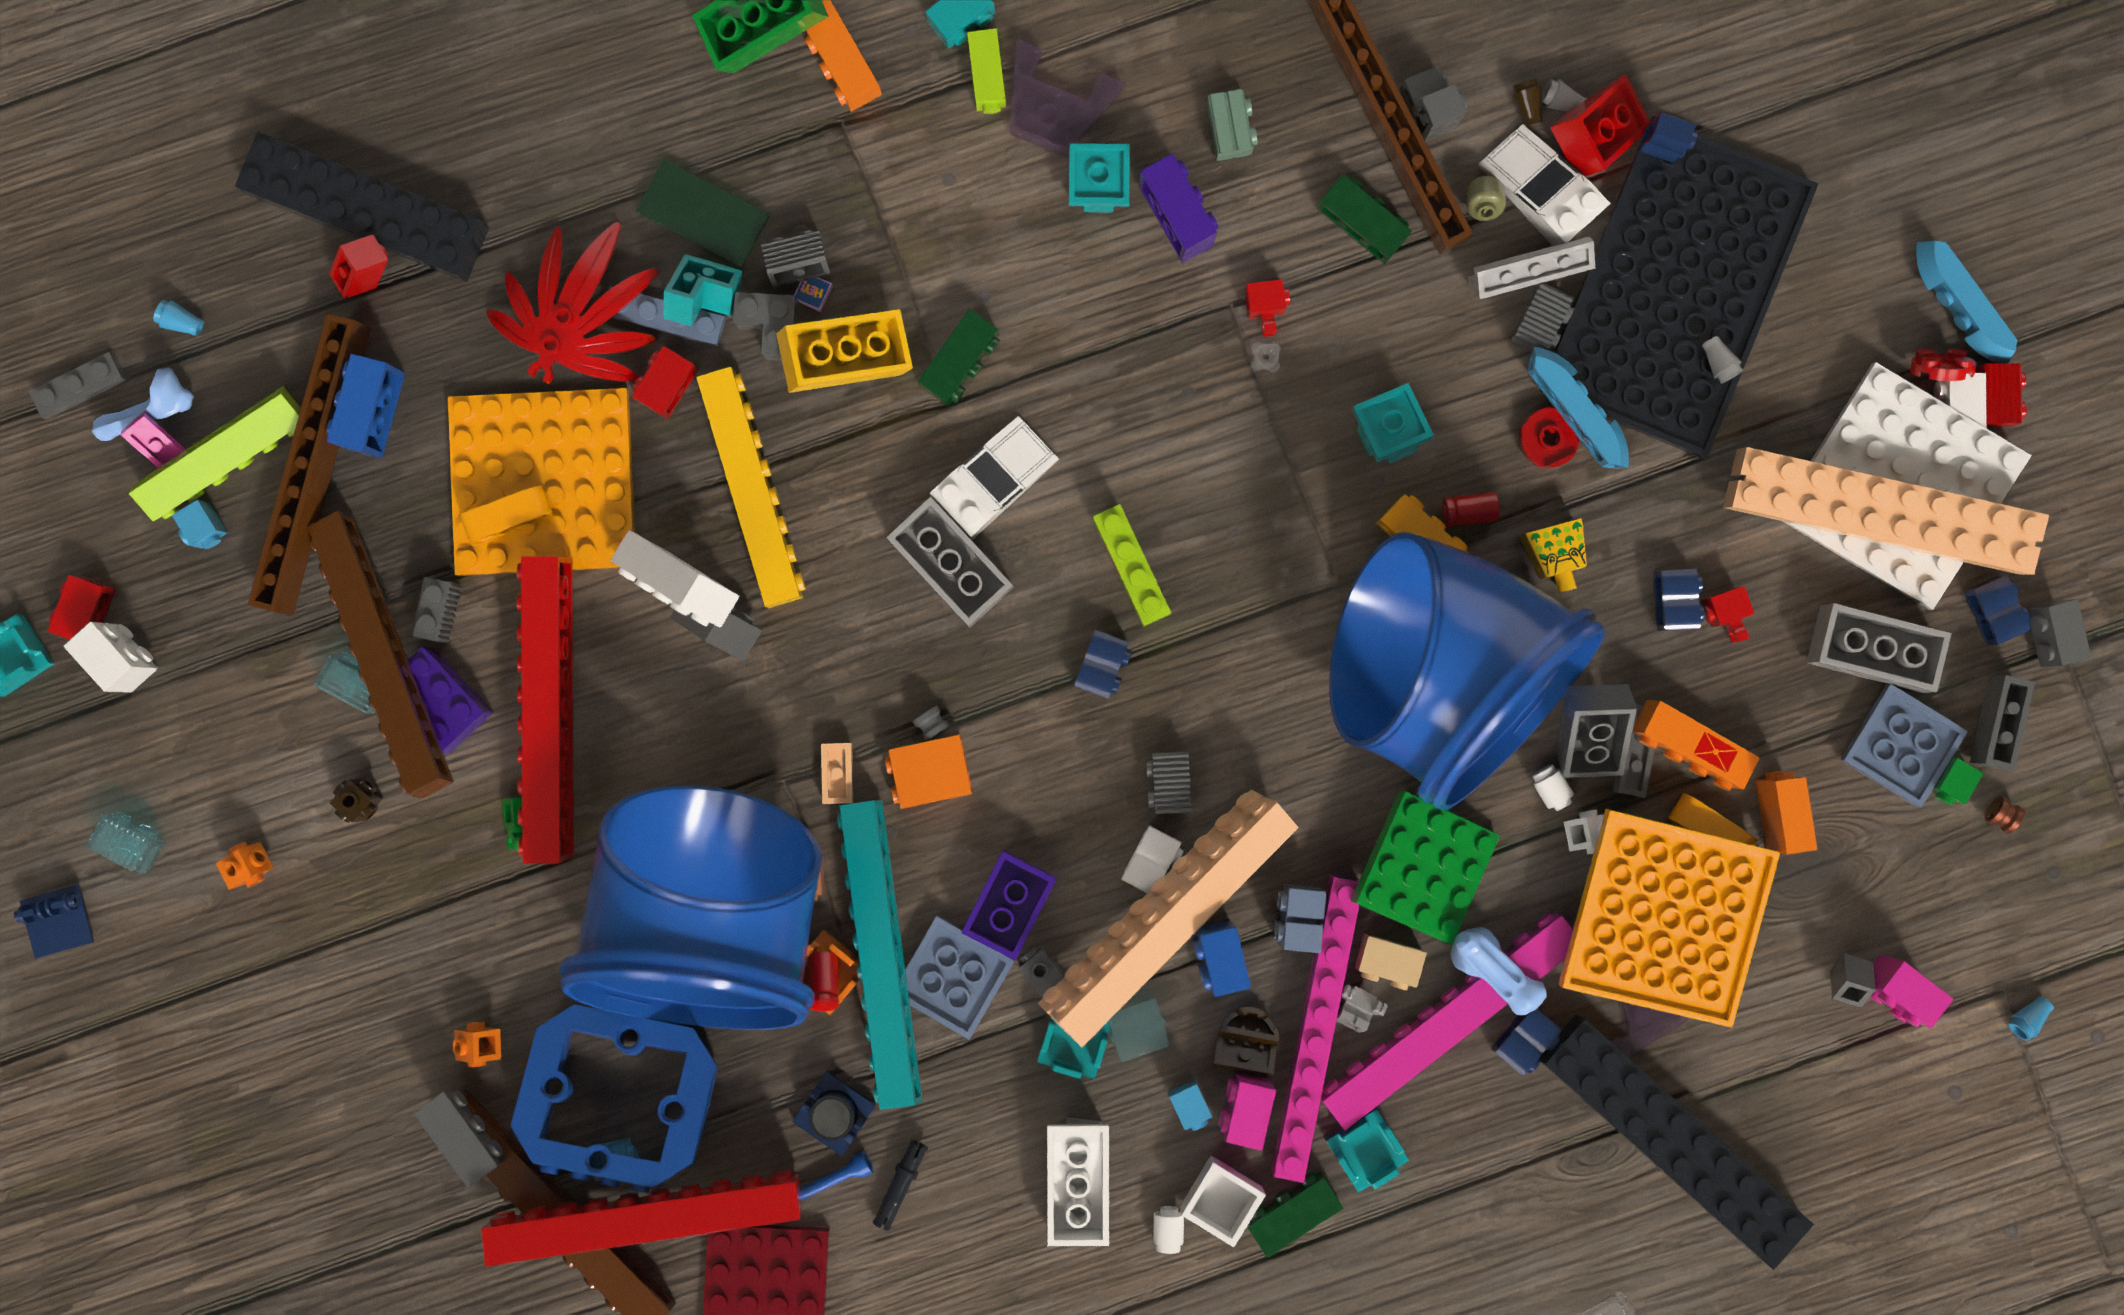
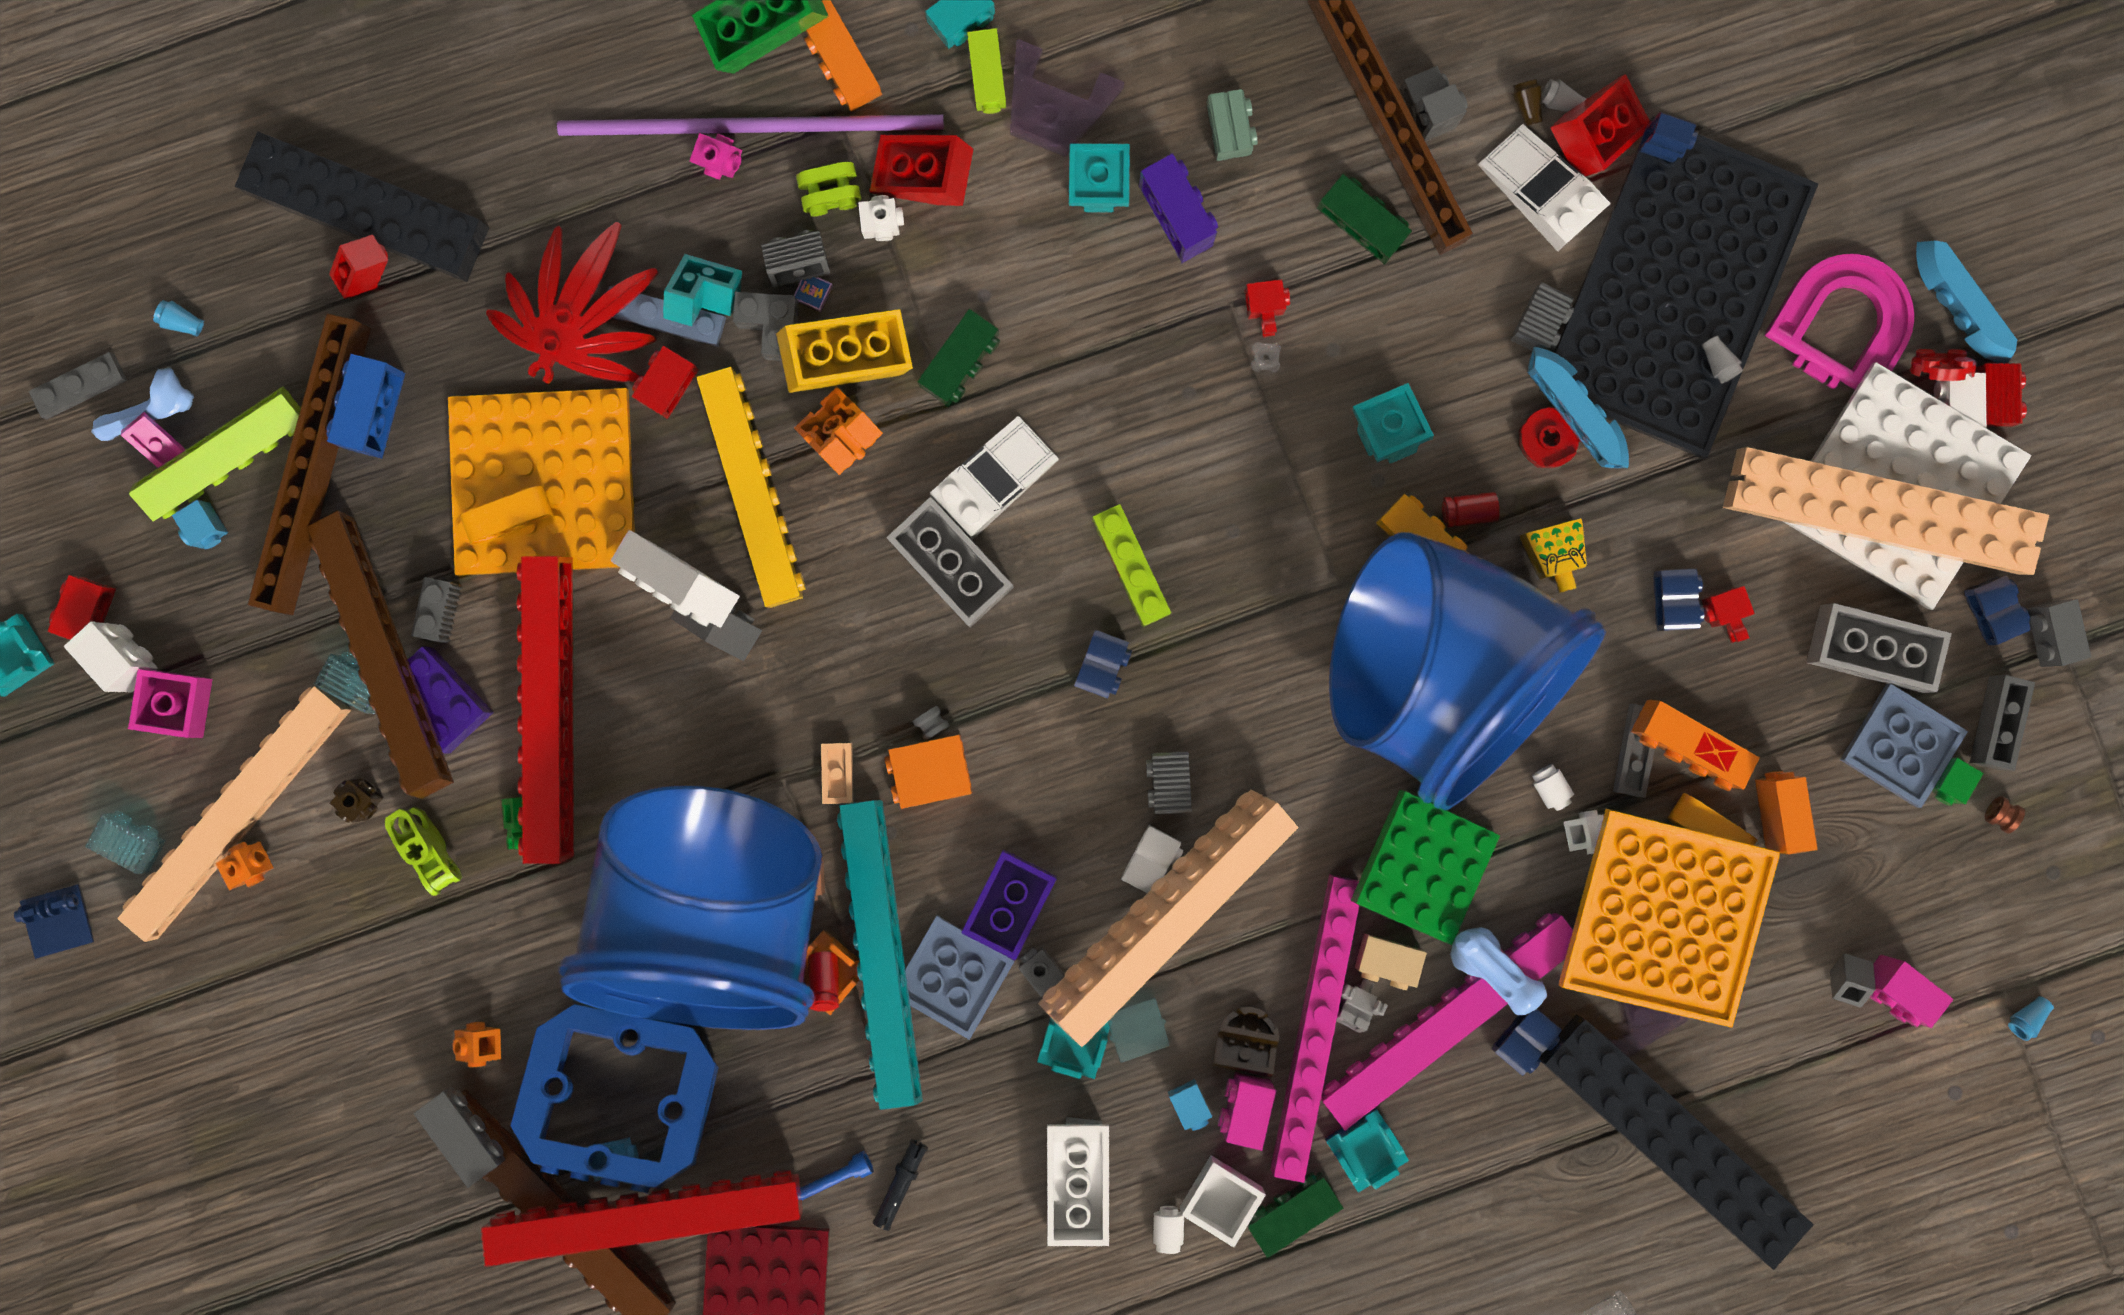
clear green tile [636,159,770,268] -> none
piece [792,1070,876,1156] -> none
blue brick [1191,919,1251,997] -> none
sand blue piece [1273,884,1326,953] -> none
olive head [1465,176,1506,221] -> none
light grey fence [1468,237,1595,299] -> none
dark grey brick [1556,684,1637,778] -> none
none -> light nougat brick [117,686,352,942]
none -> dark pink brick [128,669,213,738]
none -> lime piece [385,807,462,896]
none -> medium lavender piece [557,114,944,136]
none -> dark pink brick [690,133,743,180]
none -> orange brick [794,387,883,475]
none -> lime brick [796,162,862,217]
none -> white brick [858,195,904,241]
none -> red slope [869,135,974,206]
none -> dark pink piece [1764,254,1914,390]

